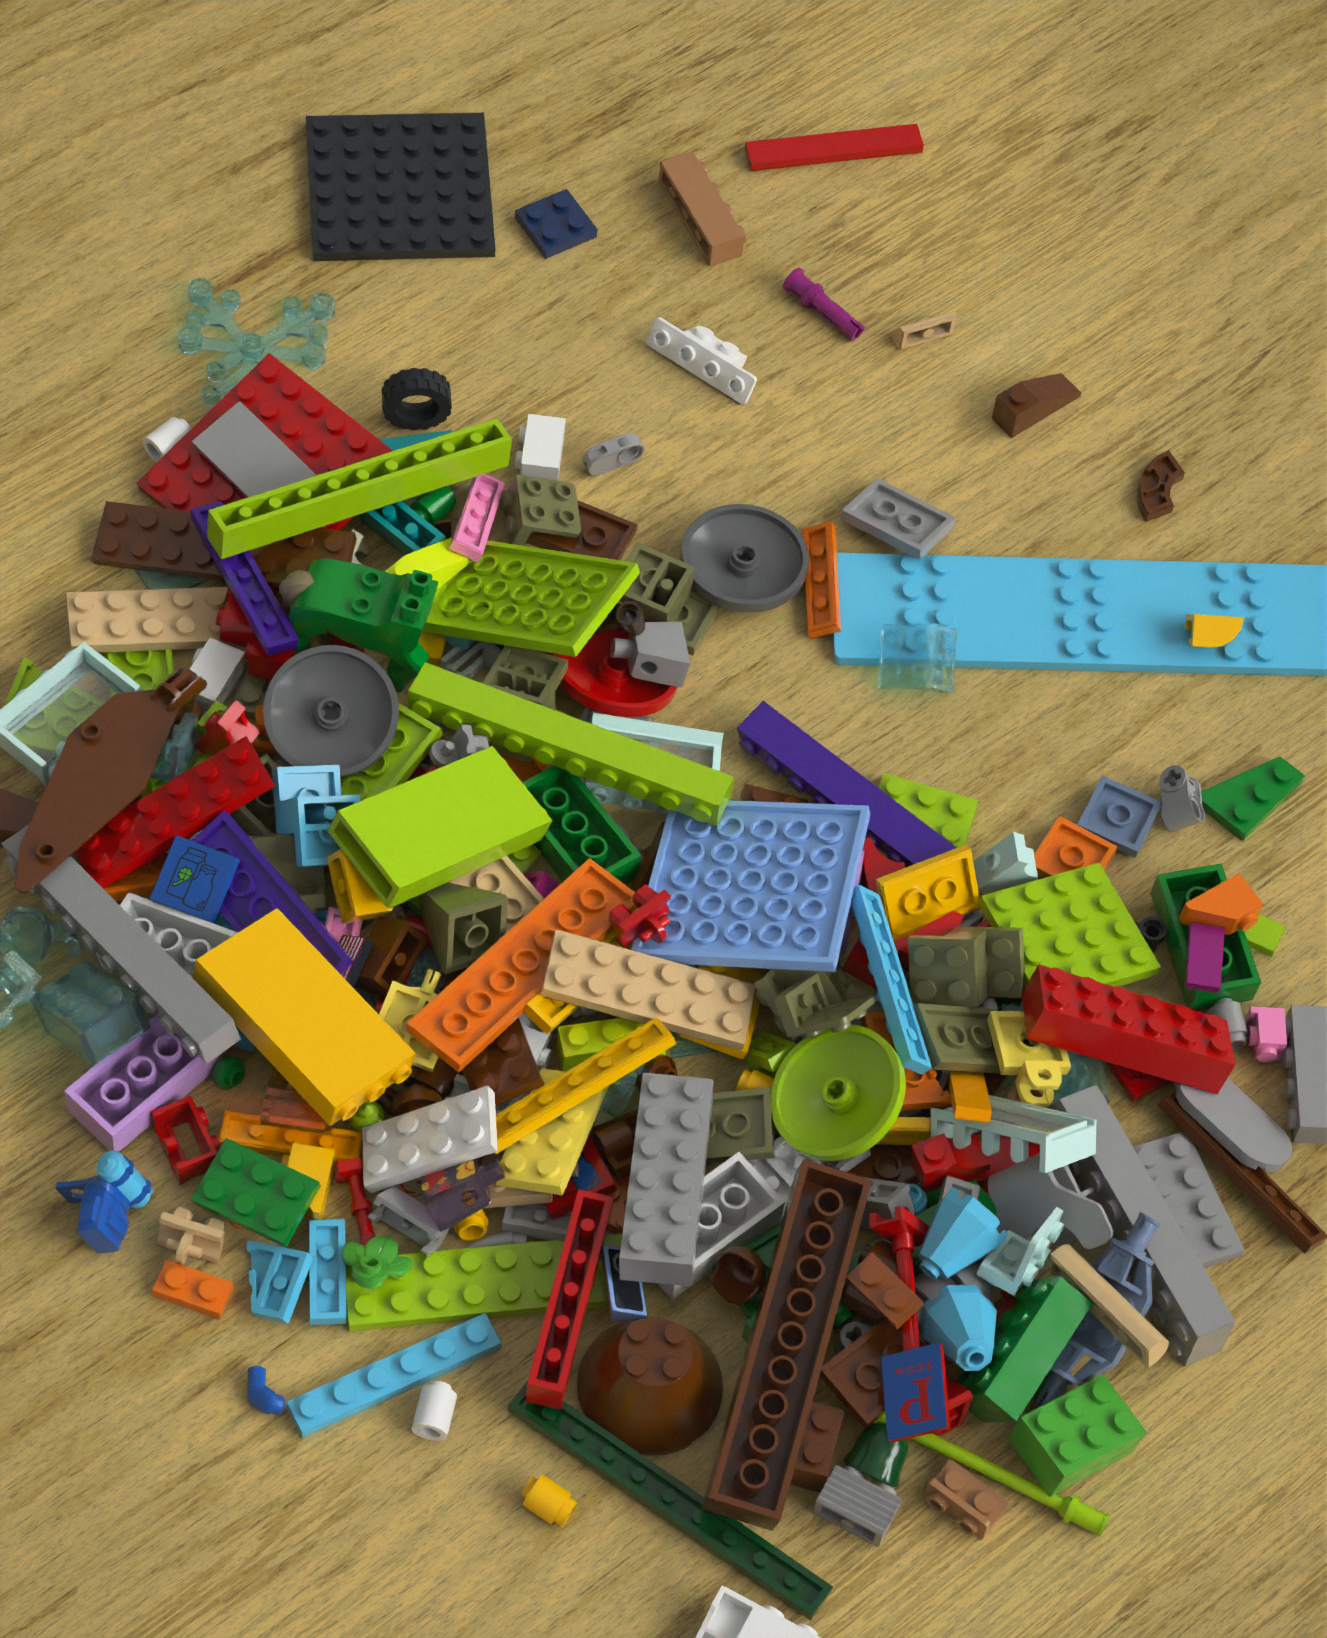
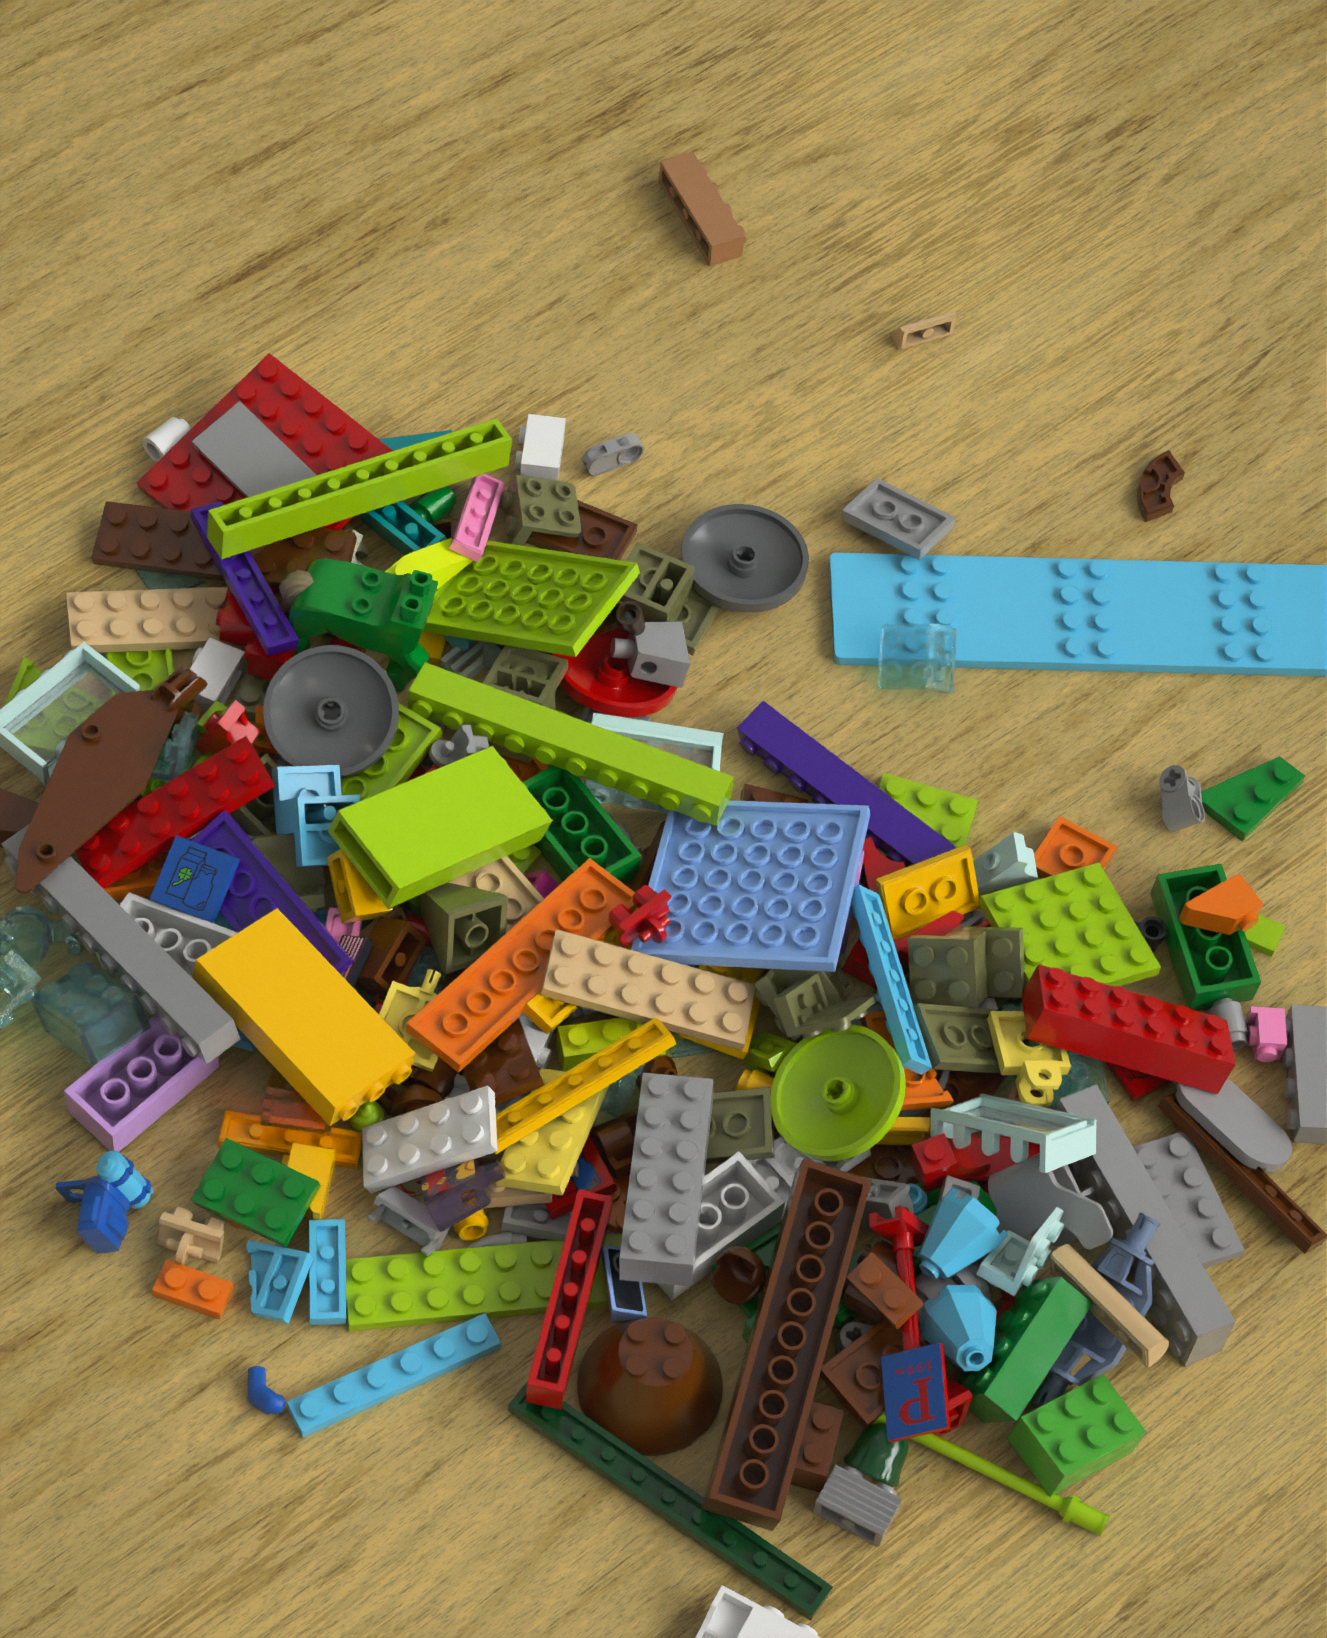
red window [151,1096,221,1185] -> none
clear light blue plant [177,278,335,407] -> none
green plate [212,1056,245,1090] -> none
black plate [306,112,496,261] -> none
red piece [333,1158,376,1245] -> none
bright green plate [342,1236,413,1288] -> none
black tyre [381,368,452,430] -> none
white brick [411,1381,457,1441] -> none
dark blue plate [515,189,598,259] -> none
yellow brick [520,1474,578,1528] -> none
white bracket [646,317,757,404] -> none
red tile [745,124,924,171] -> none
magenta pin [783,267,865,341] -> none
orange tile [802,521,841,639] -> none
medium nougat bracket [923,1458,1009,1540] -> none
light orange tile [947,1070,992,1123] -> none
reddish brown slope [992,373,1081,438] -> none
sand blue plate [1077,776,1162,859] -> none
magenta tile [1184,922,1225,993] -> none
yellow brick [1185,614,1244,648] -> none

